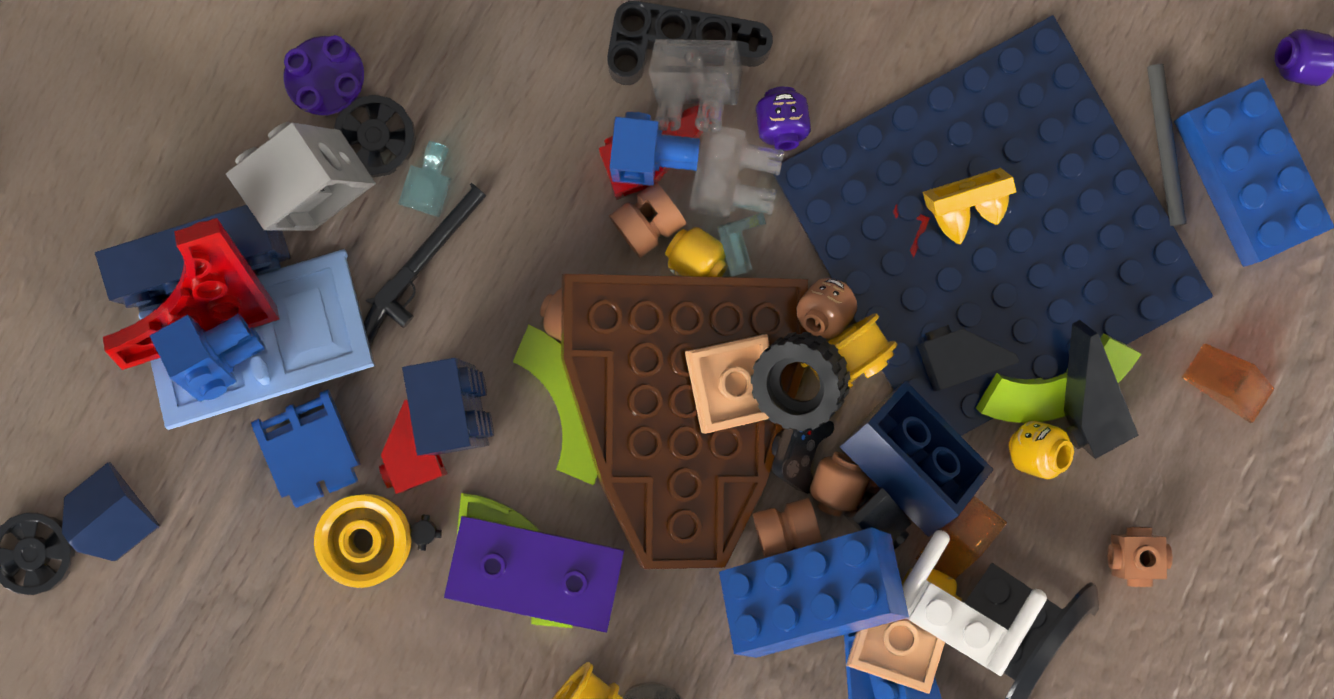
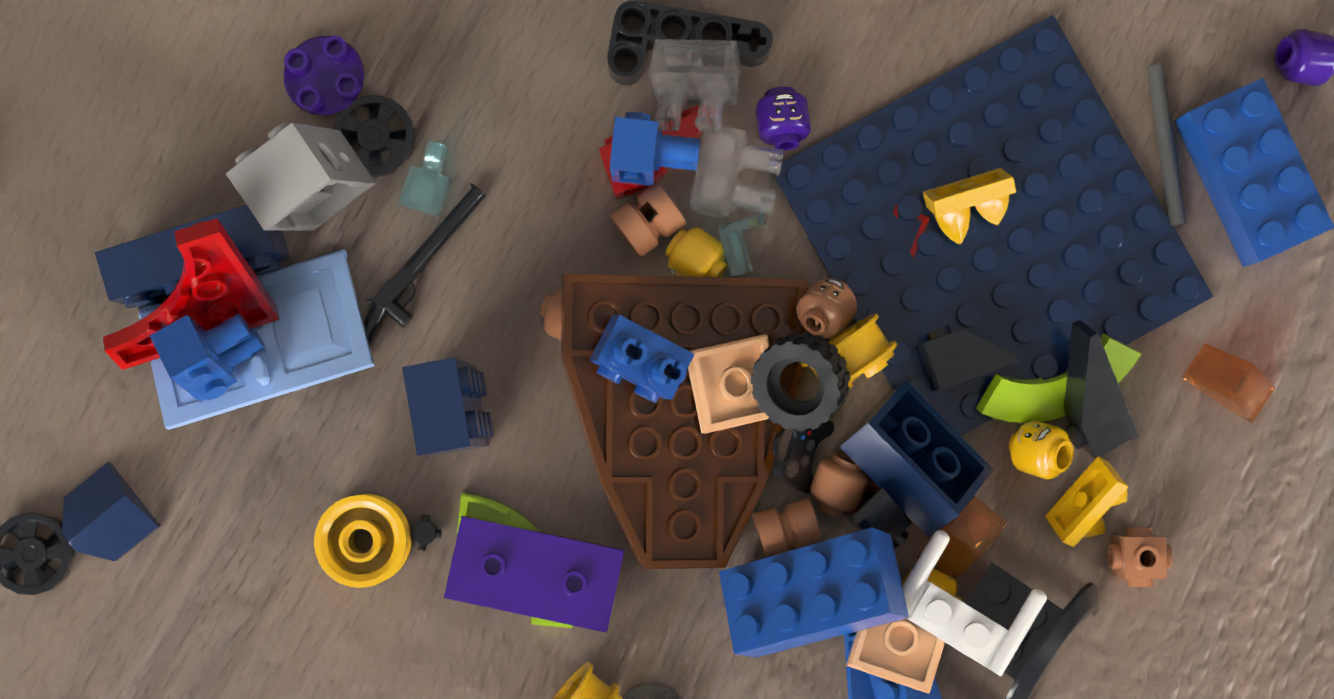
blue plate [251,389,361,508] -> none
red slope [379,399,448,494] -> none
lime tile [513,325,598,486] -> none
none -> blue brick [589,315,695,403]
none -> yellow tile [1044,456,1128,547]

